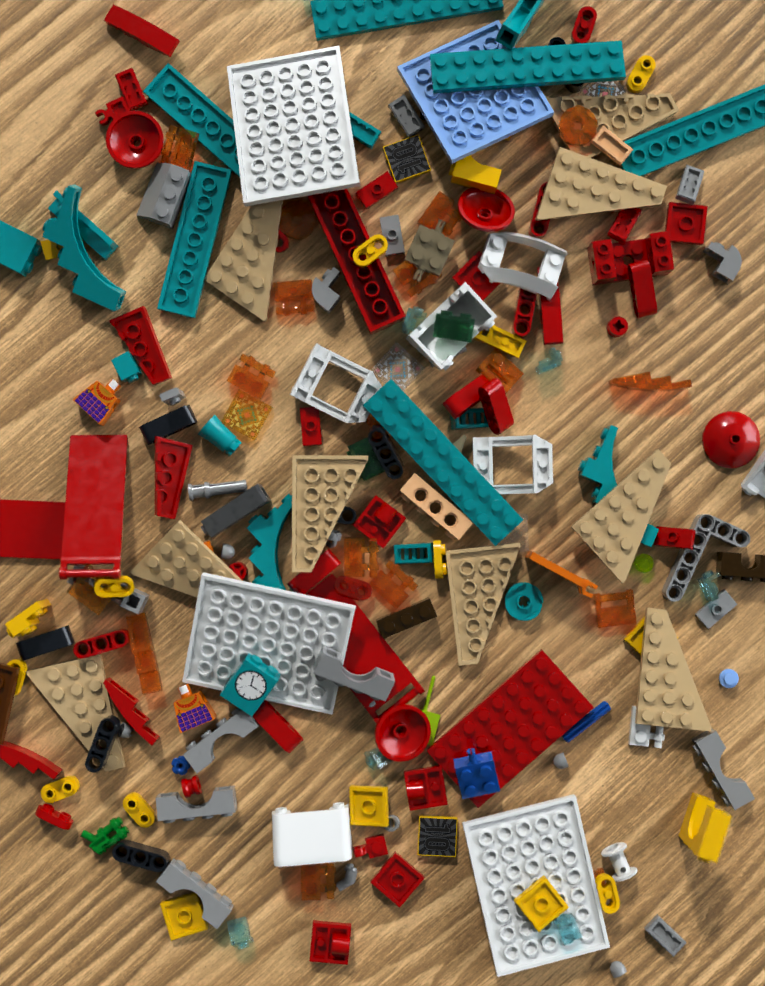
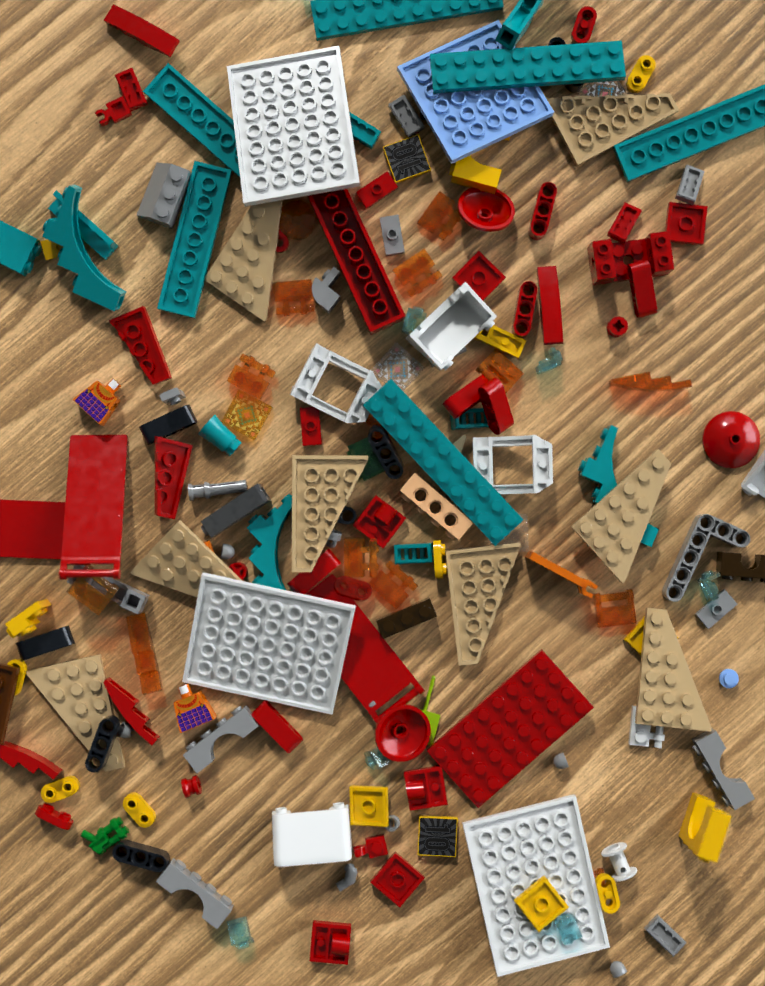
red beam [73,629,131,658] -> none
yellow plate [94,576,134,598] -> none
red dish [106,110,164,169] -> none
teal brick [111,351,142,383] -> none
light grey arch [155,785,237,823] -> none
yellow tile [160,892,209,941] -> none
clear orange plate [161,125,199,171] -> none
blue plate [171,756,190,775] -> none
teal brick [220,653,280,717] -> none
clear orange plate [301,862,336,900] -> none
light grey arch [313,646,395,702] -> none
yellow plate [353,234,388,267] -> none
dark tan plate [404,219,455,282] -> none
clear green brick [433,310,475,343] -> none
blue plate [454,748,500,799] -> none
white wedge [478,232,568,301] -> none
teal plate [504,582,543,621] -> none
tan wing [535,147,667,221] -> none
clear orange plate [558,105,598,146] -> none
blue axle [562,701,611,743] -> none
light nougat tile [590,126,633,166] -> none
clear neon green plate [634,554,654,573] -> none
red plate [654,526,696,550] -> none
light grey brick [703,242,742,284] -> none

